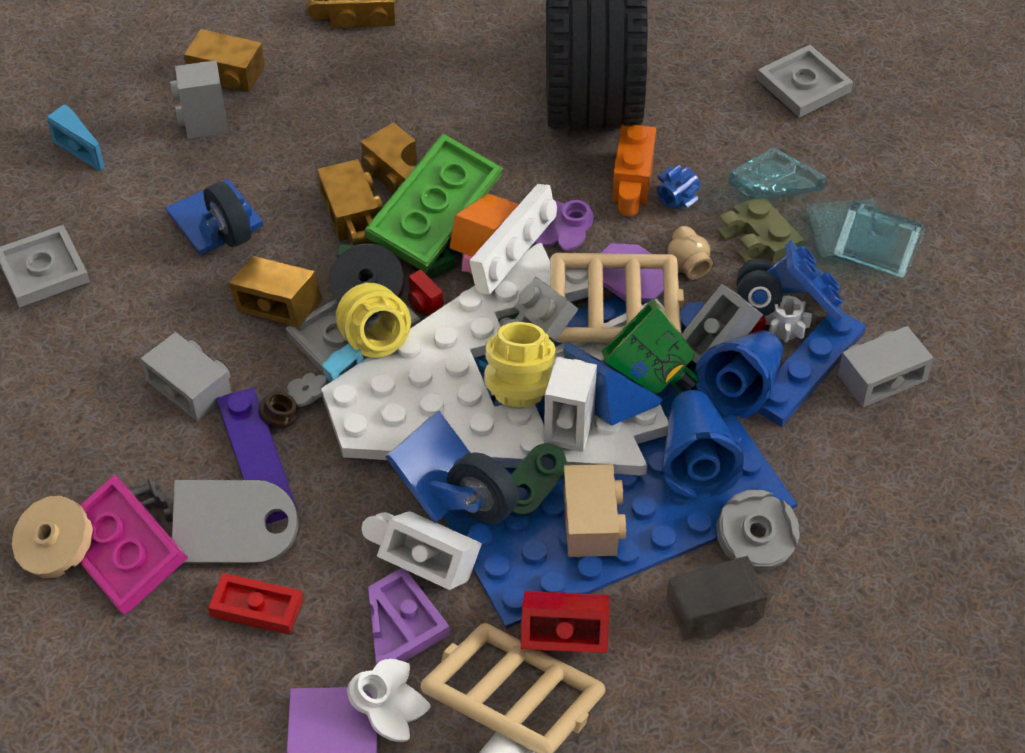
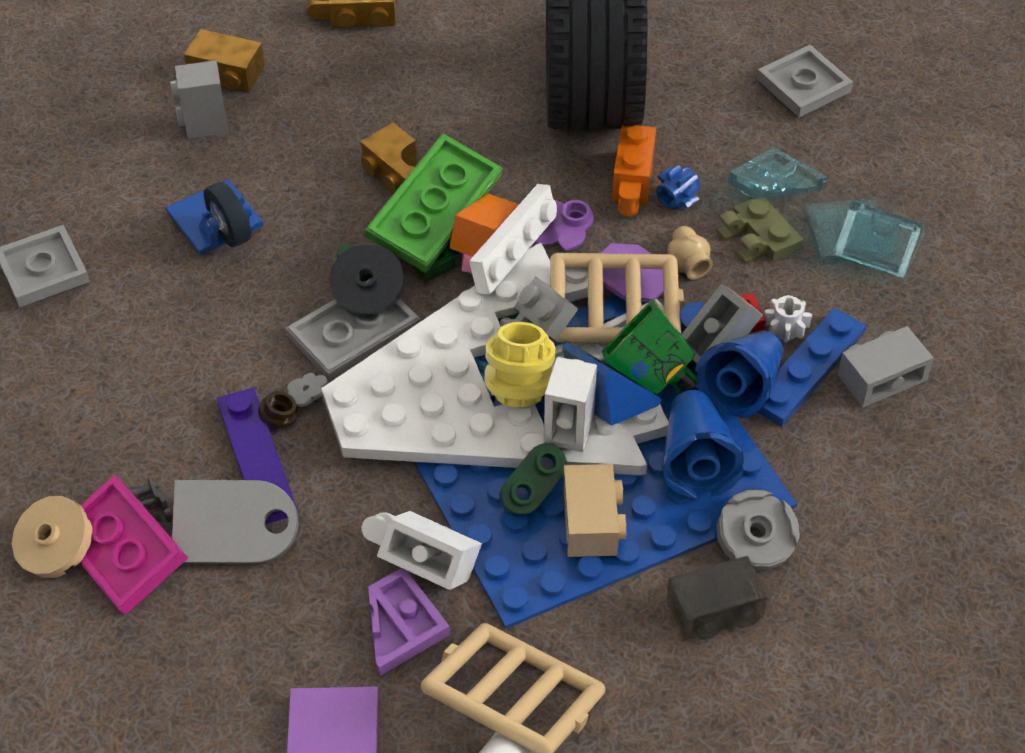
dark azure slope [47,105,105,171] -> none
light grey brick [140,332,232,422] -> none
red plate [208,573,304,635] -> none
pearl gold brick [229,256,322,328] -> none
pearl gold brick [317,159,383,246] -> none
medium azure plate [322,343,364,383] -> none
light yellow piece [336,283,411,358] -> none
white plate [347,659,431,742] -> none
blue plate [385,411,518,524] -> none
red plate [408,269,444,317] -> none
red brick [521,591,610,653] -> none
blue plate [736,240,843,322] -> none

